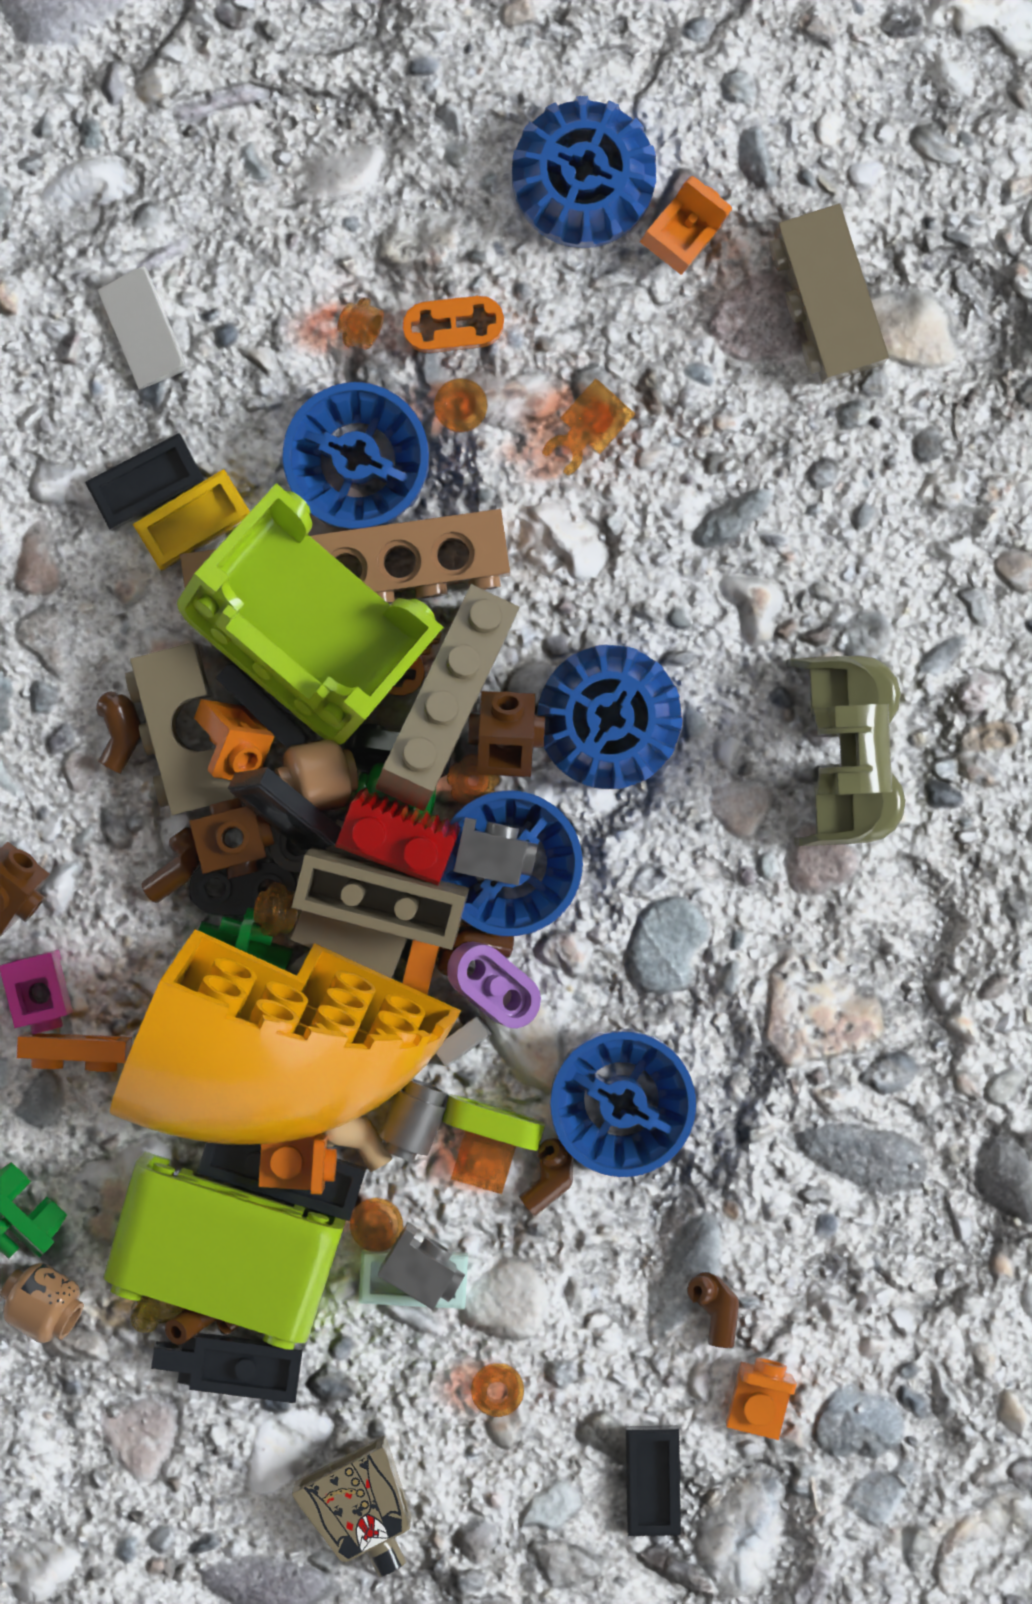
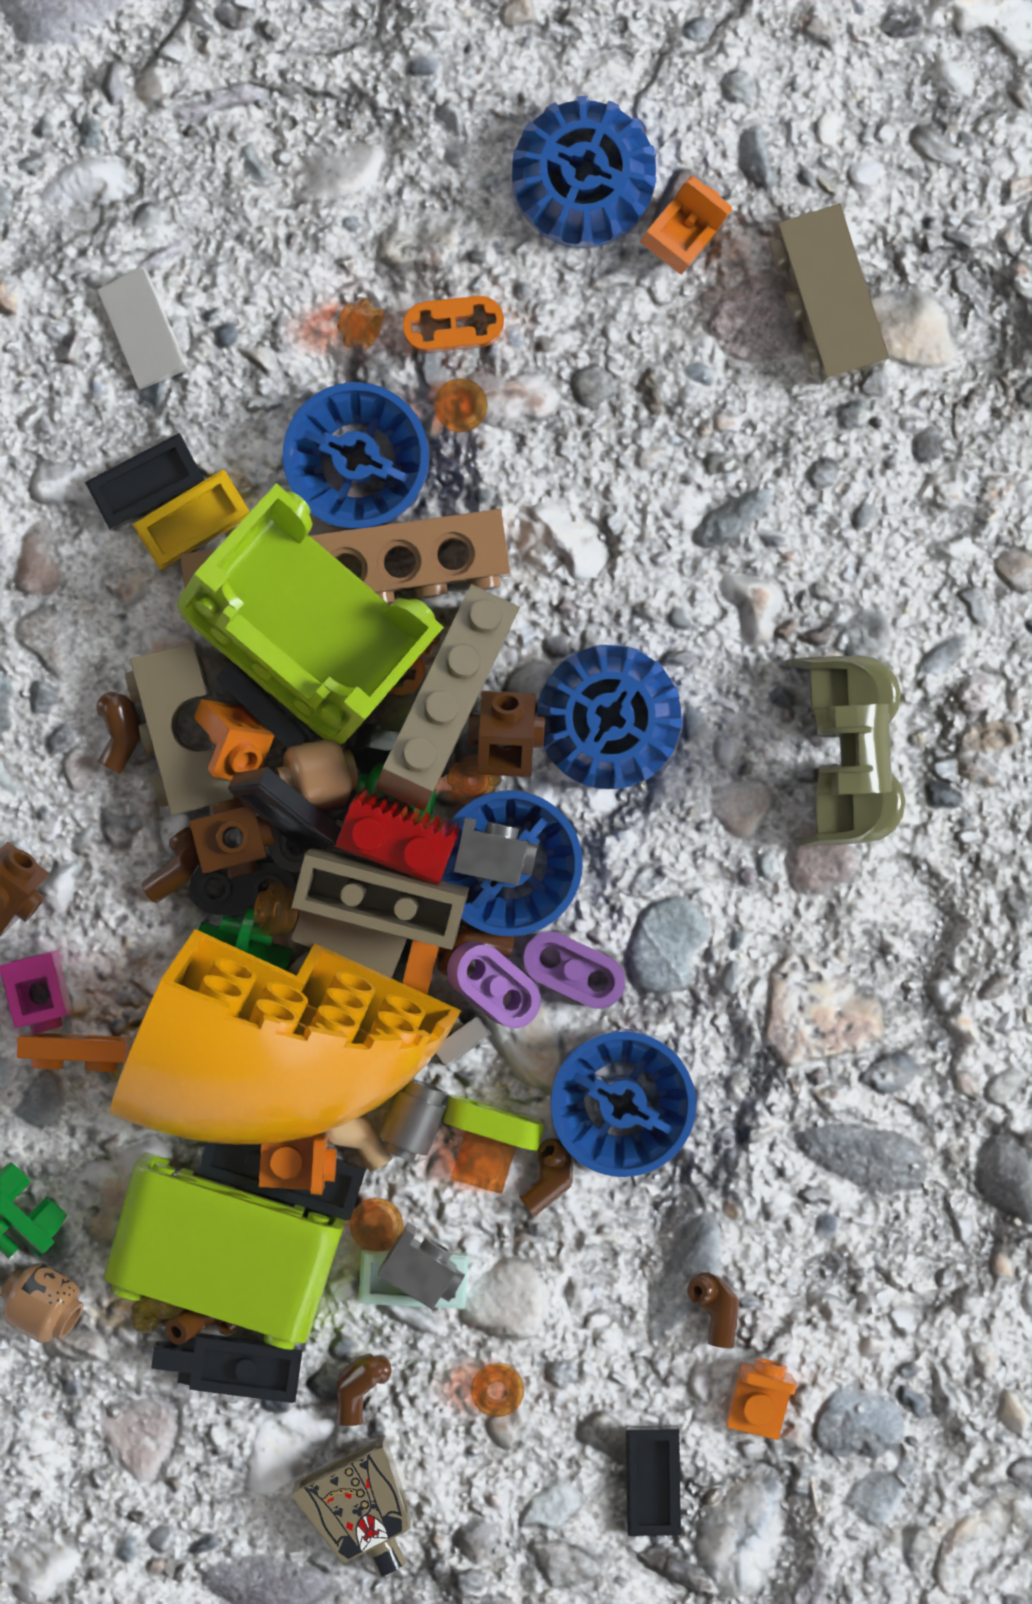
clear orange plate [542,378,636,477] -> none
none -> reddish brown arm [337,1353,392,1426]
none -> medium lavender plate [523,931,625,1009]

